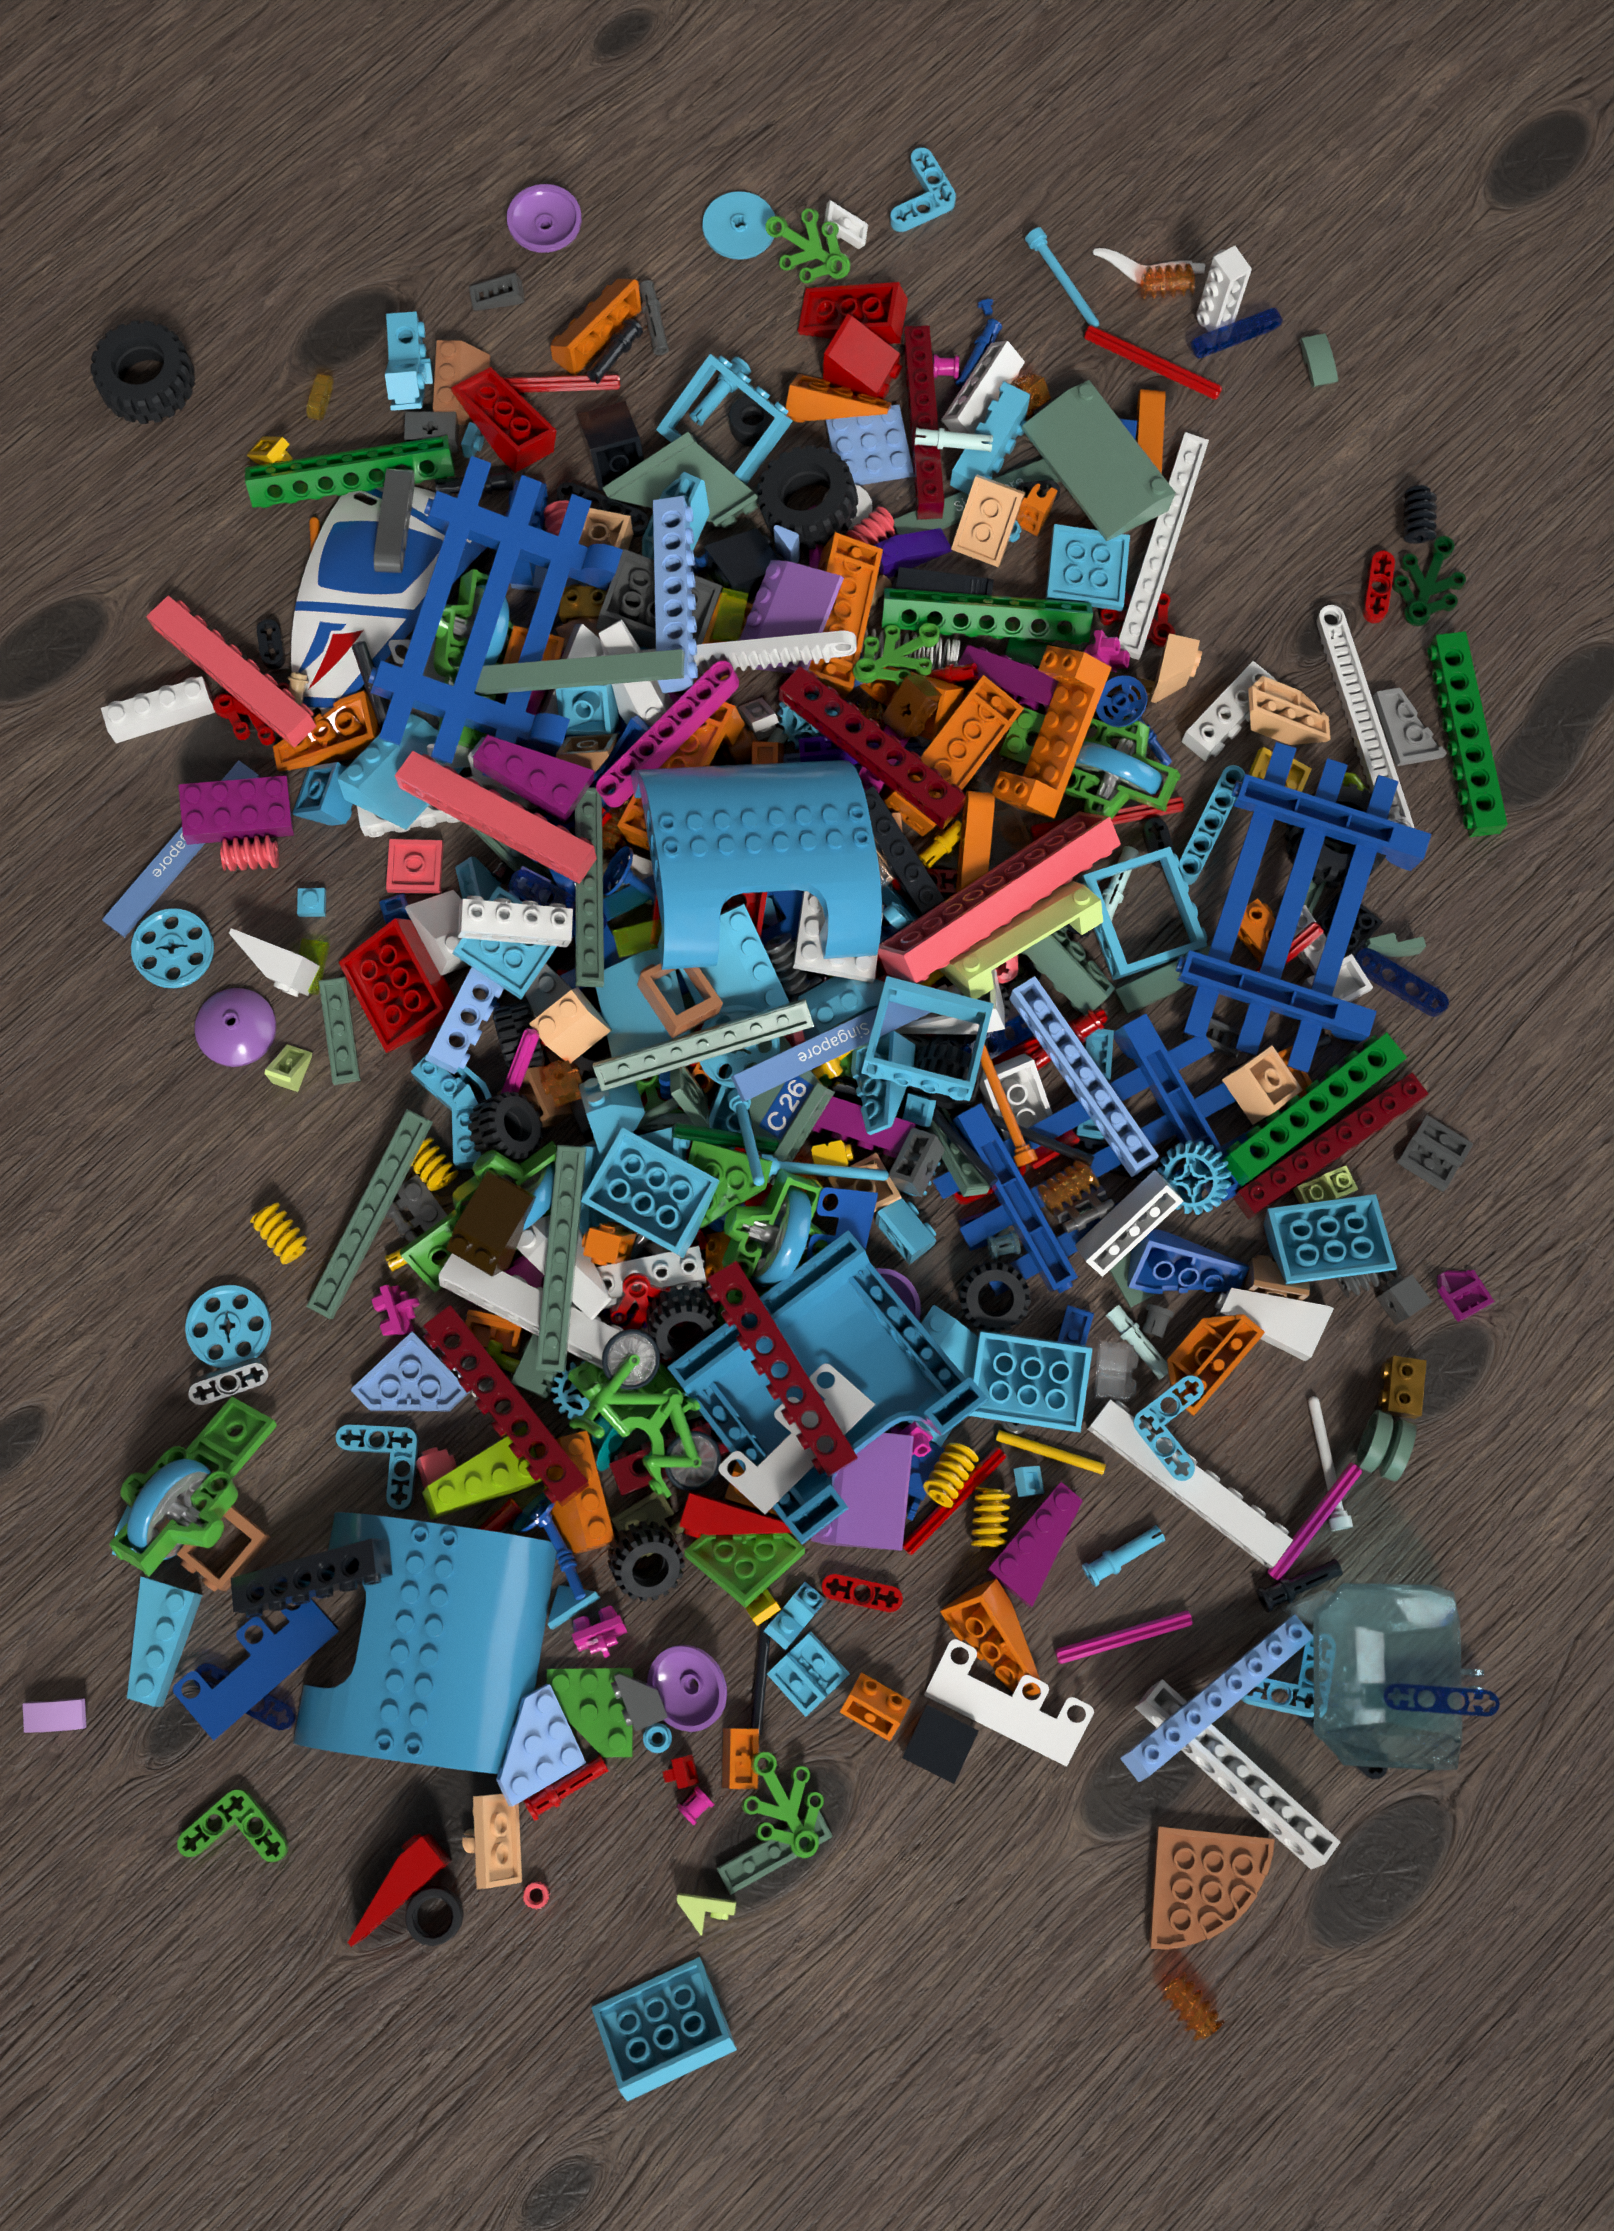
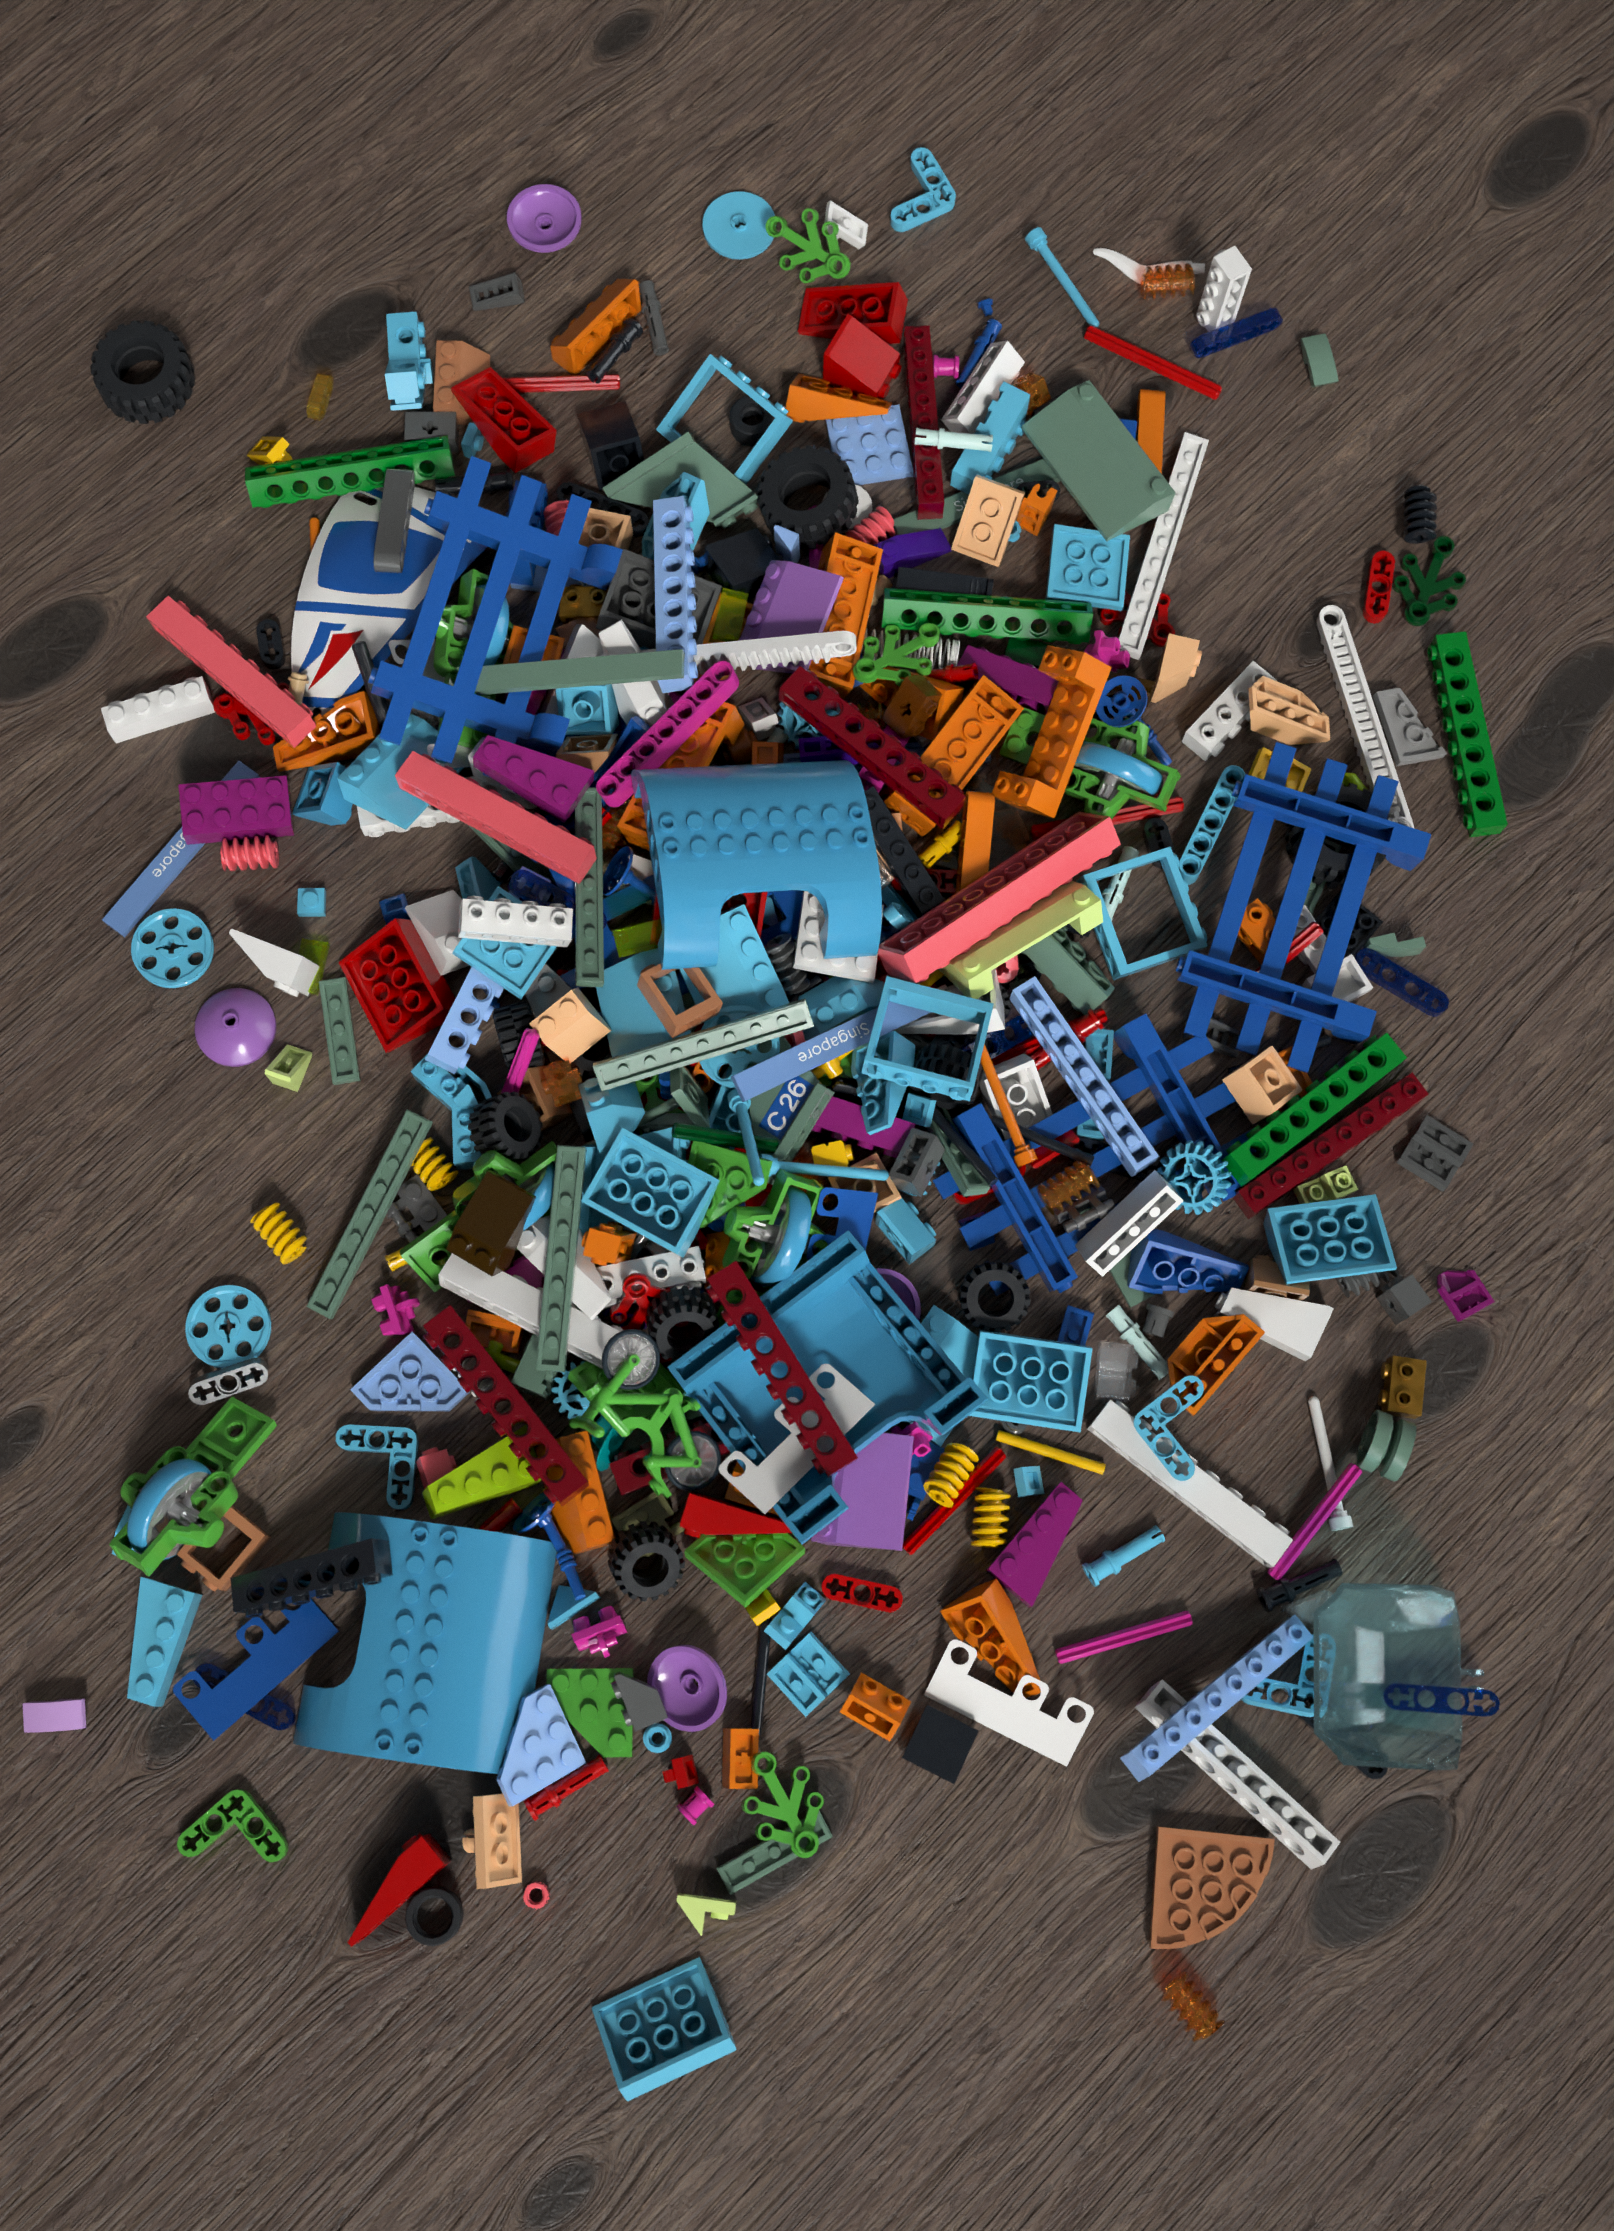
coral plate [386,839,444,894] -> none
medium azure pin [690,357,751,426] -> none
clear light blue bush [987,1230,1021,1261] -> none
sand green tile [1114,946,1210,1016] -> none

